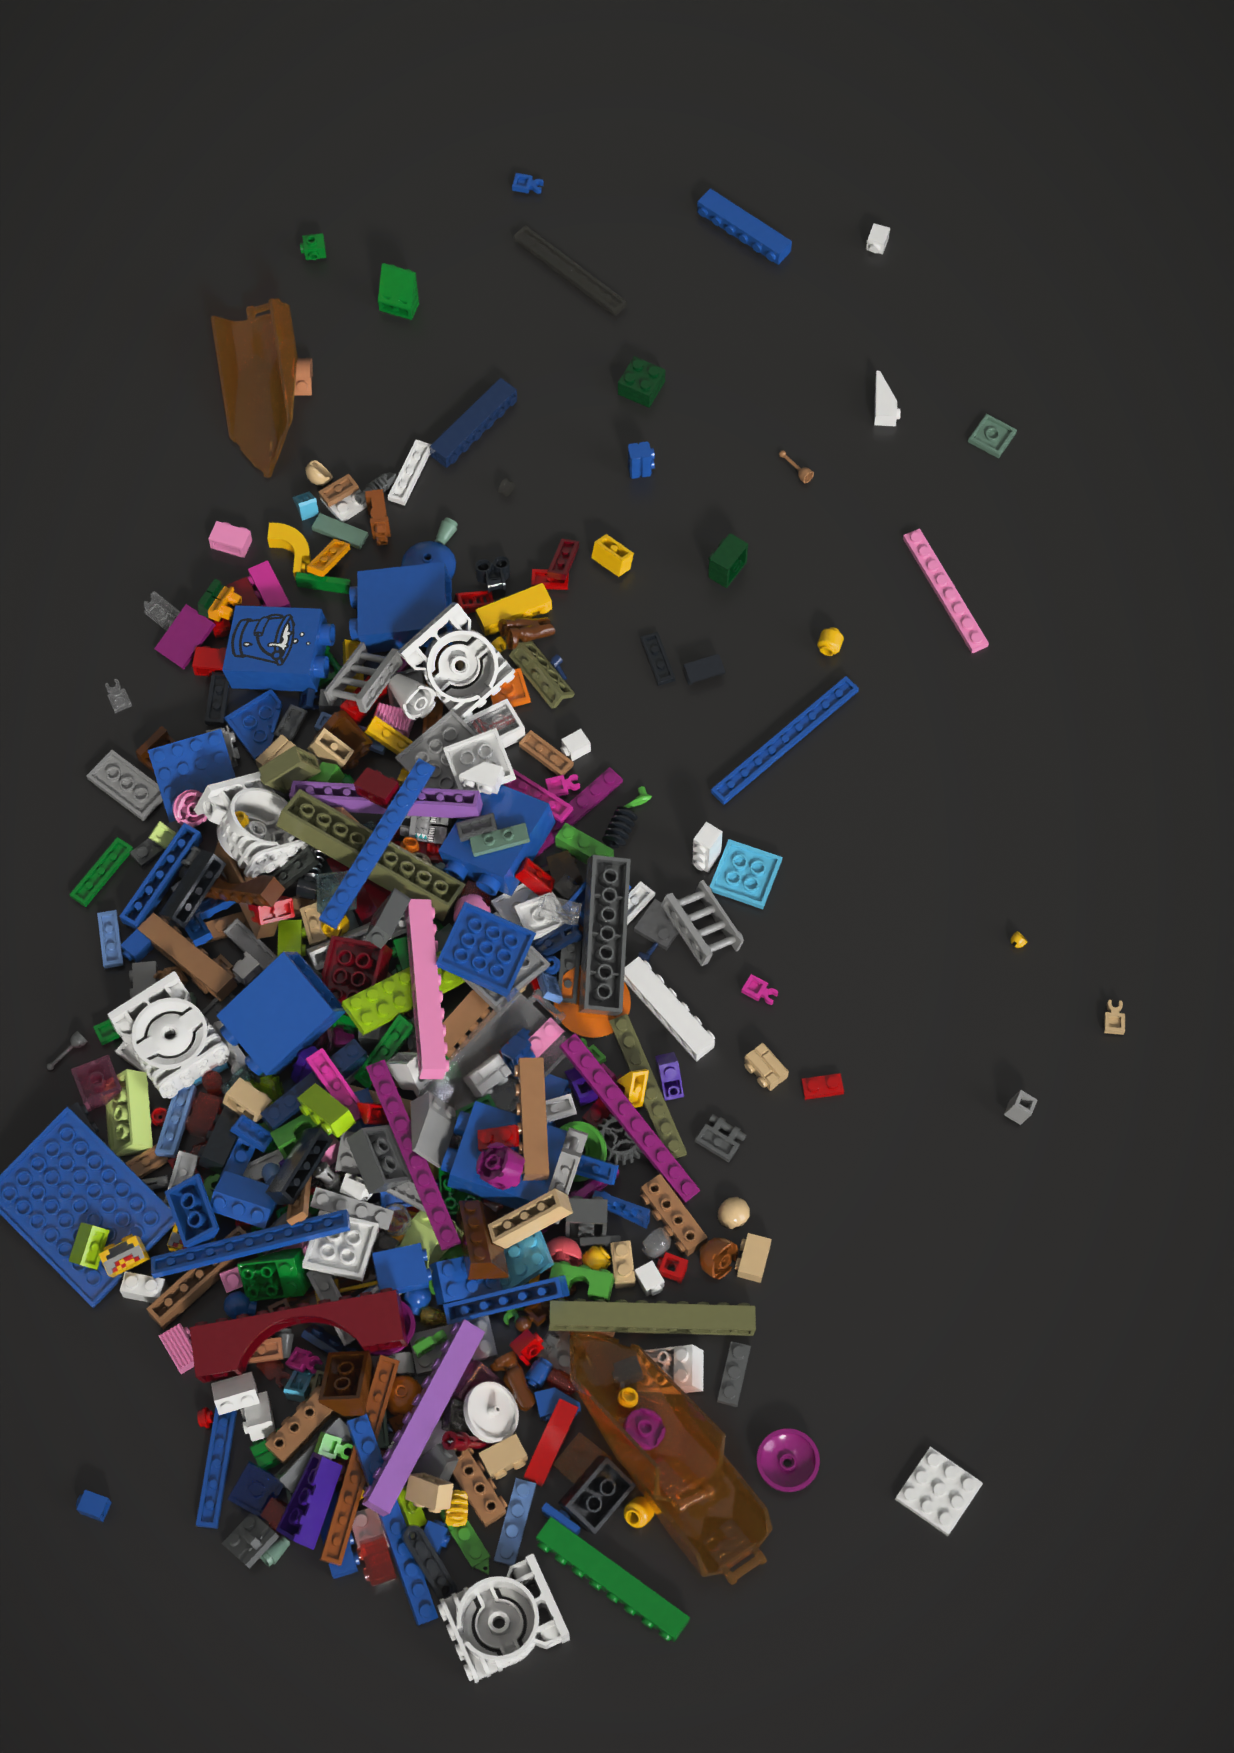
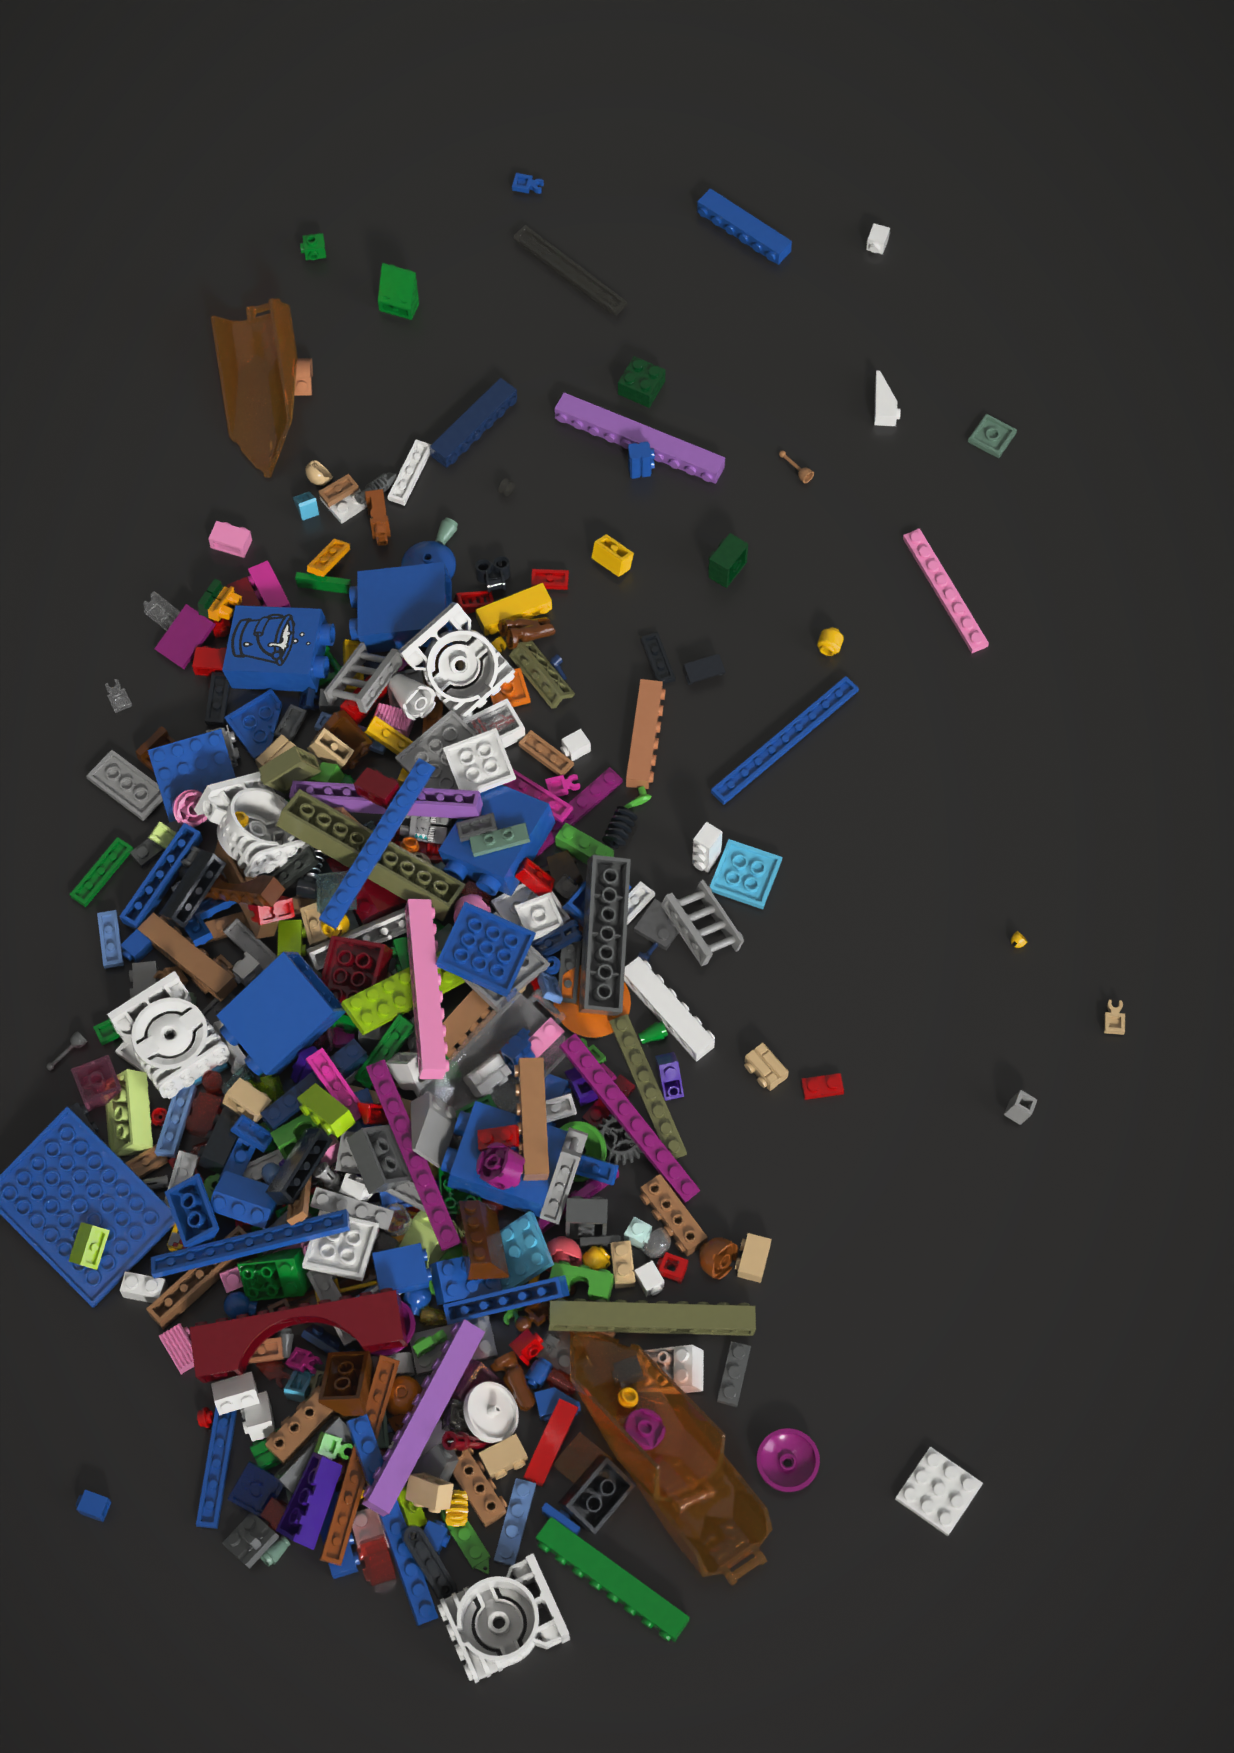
brick [99,1234,150,1277] -> none
yellow arch [267,523,311,580] -> none
sand green tile [312,513,369,550] -> none
dark grey slope [365,888,411,949] -> none
white slope [459,762,504,794] -> none
tan brick [488,1188,573,1249] -> none
clear hinge [535,895,582,925] -> none
dark red plate [548,538,579,580] -> none
blue wing [592,1190,650,1228] -> none
yellow slope [617,1069,649,1108] -> none
yellow head [623,1496,655,1528] -> none
dark grey plate [695,1114,747,1162] -> none
tan hair [717,1197,750,1229] -> none
dark pink plate [741,974,778,1005] -> none
none -> medium lavender brick [555,393,725,484]
none -> light aqua brick [624,1217,653,1250]
none -> nougat brick [626,679,666,789]
none -> green cone [638,1021,668,1044]

